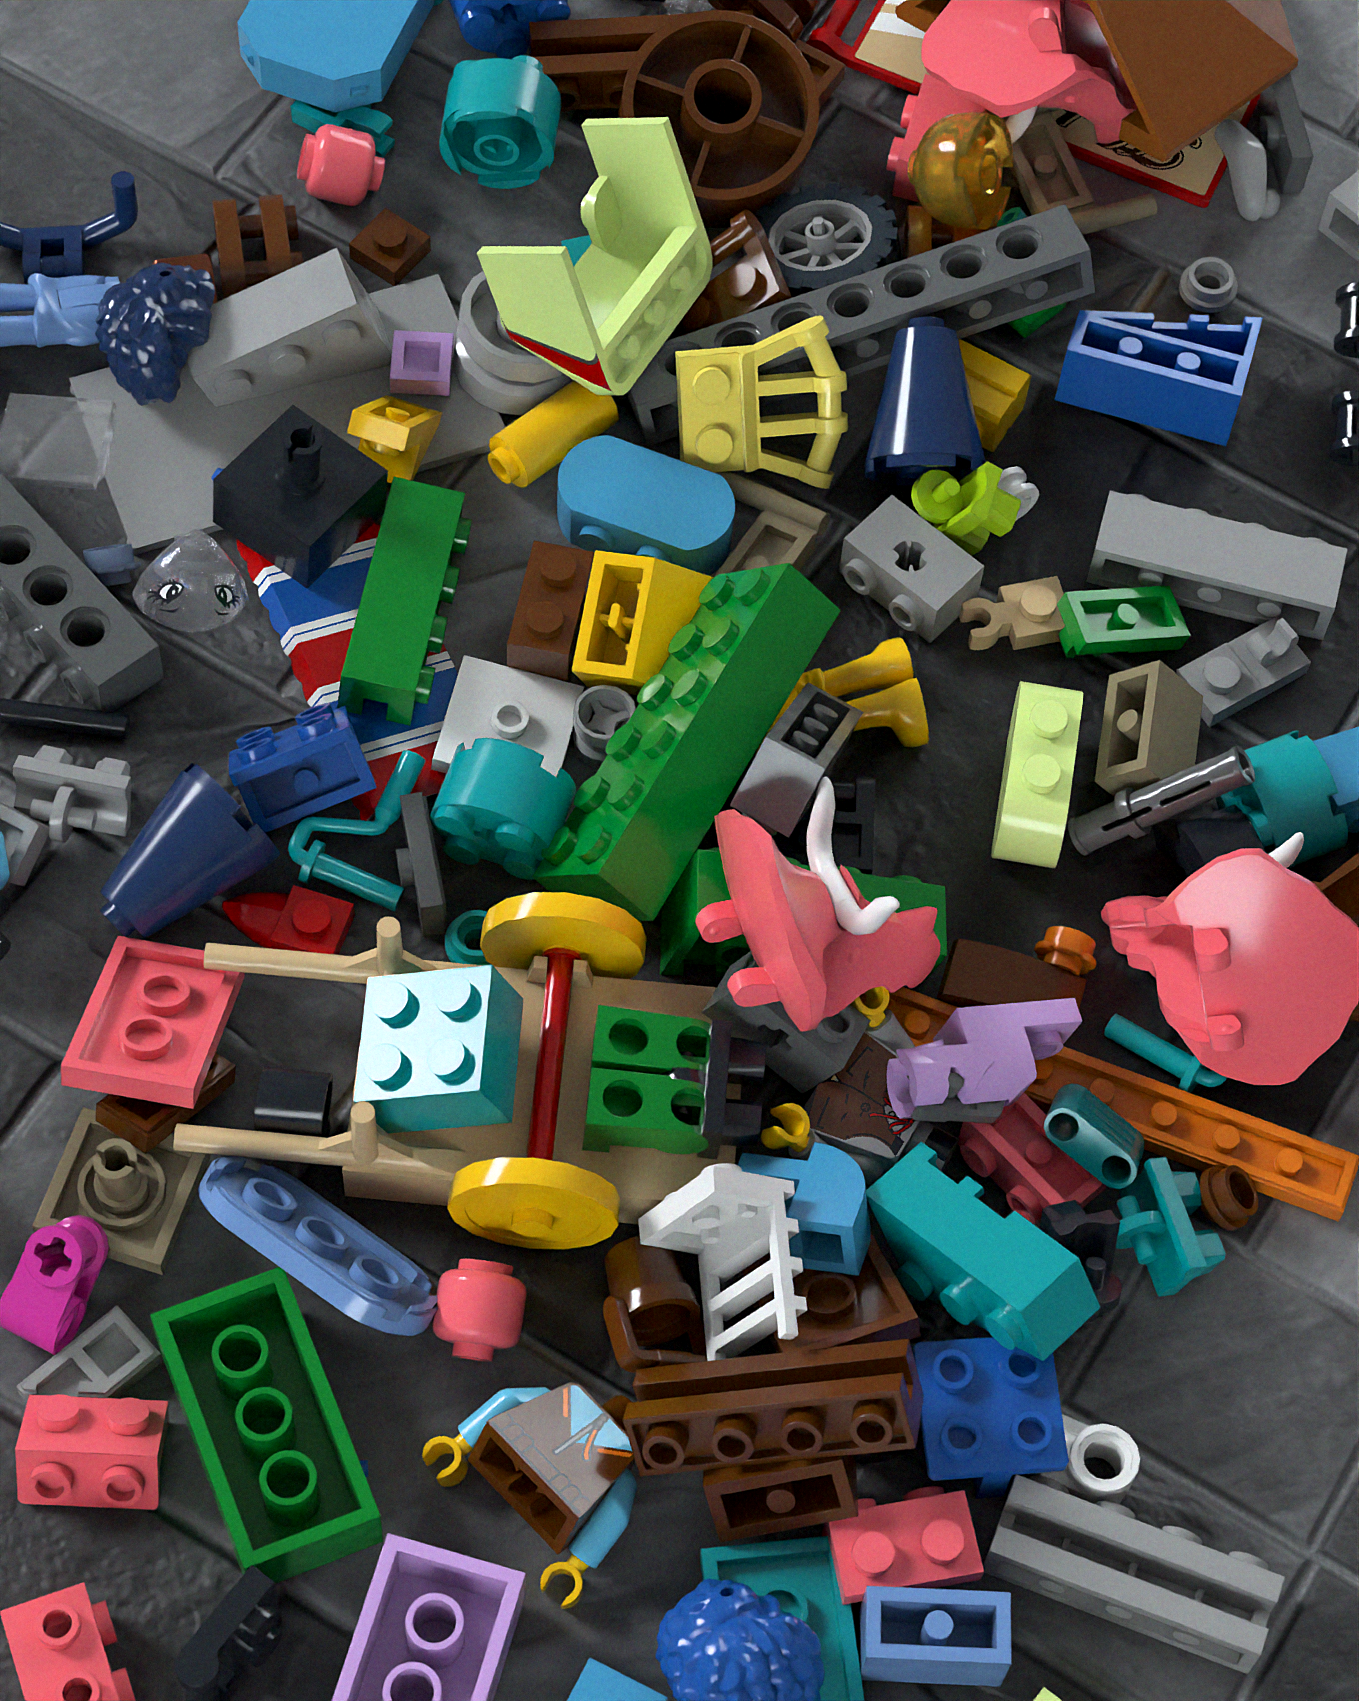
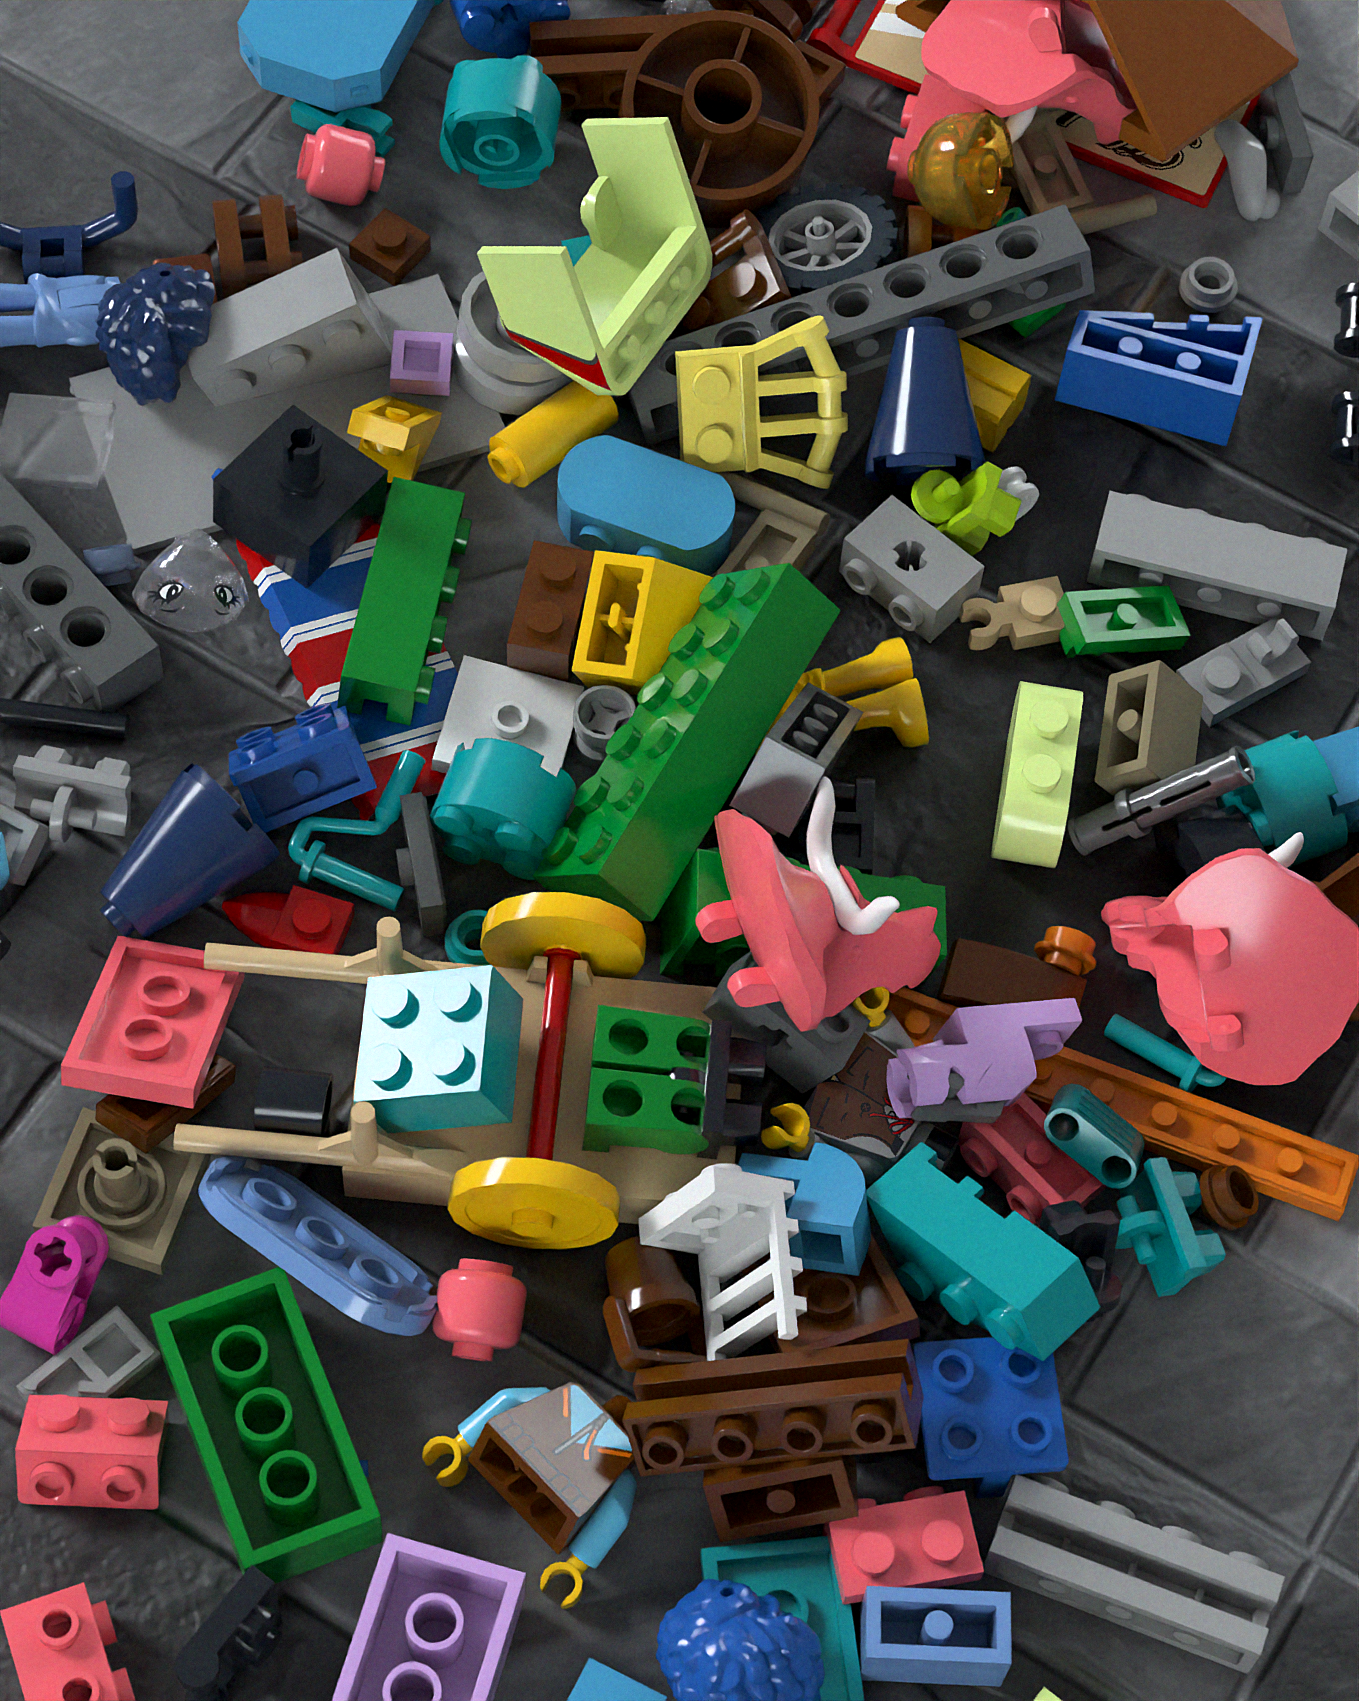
white piece [1029,1414,1140,1504] -> none

